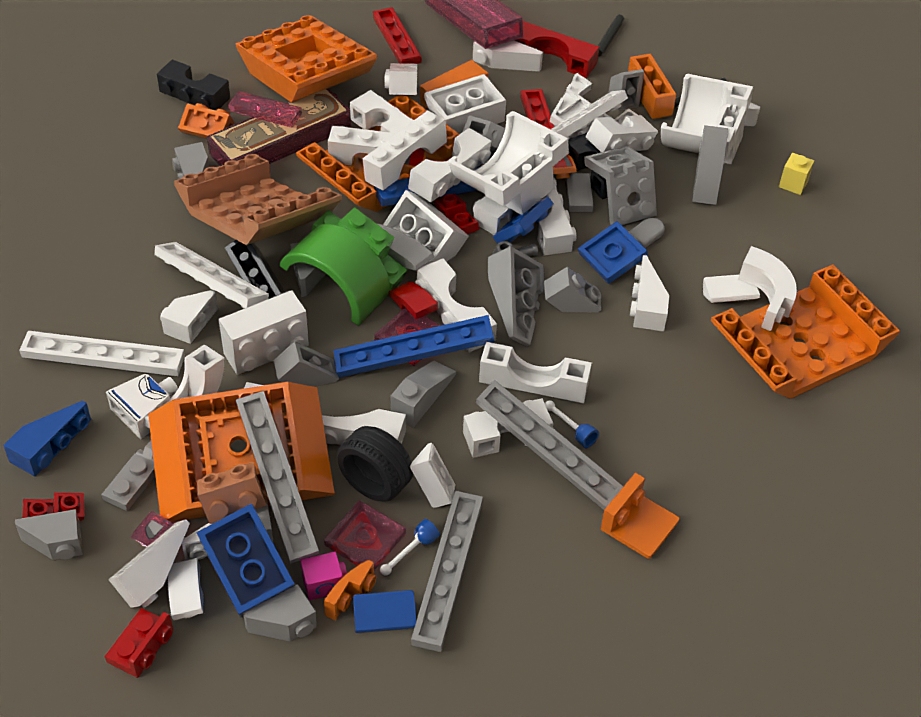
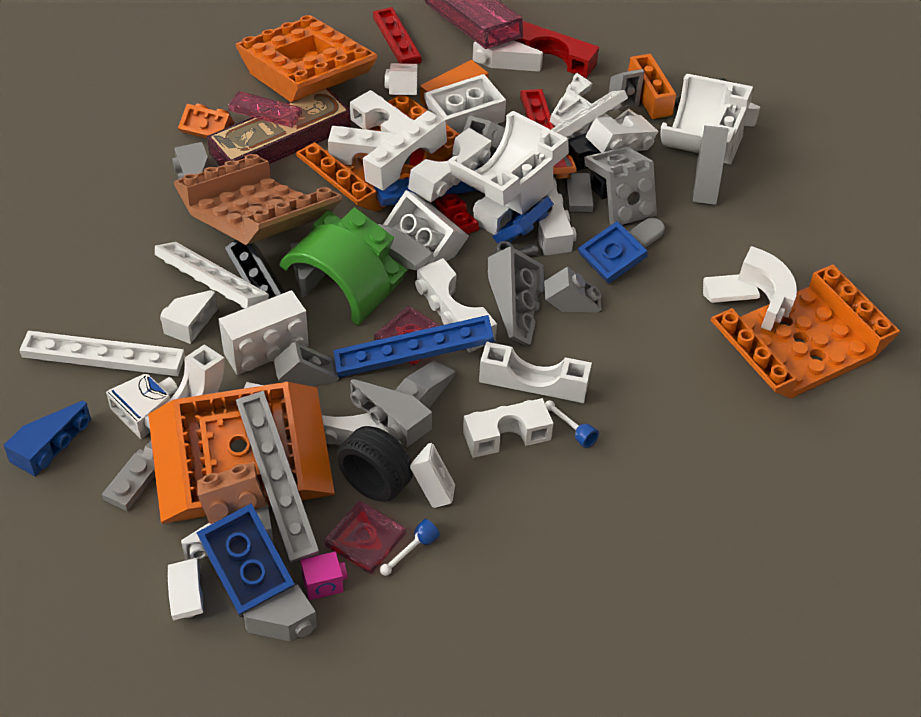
light grey slope [15,509,83,560] -> none
red slope [22,492,84,521] -> none
red bracket [105,608,173,678] -> none
white slope [108,519,190,608] -> none
clear pink slope [131,511,175,547] -> none
black arch [157,59,231,110] -> none
orange slope [324,560,377,621] -> none
blue slope [353,590,416,633] -> none
red slope [389,281,438,320] -> none
light grey plate [411,491,483,652] -> none
light grey plate [475,380,623,510] -> none
pearl dark grey bar [598,14,624,56] -> none
orange bracket [600,472,680,559] -> none
white slope [630,255,669,331] -> none
light yellow brick [779,153,815,195] -> none
none -> light grey slope [350,379,432,447]

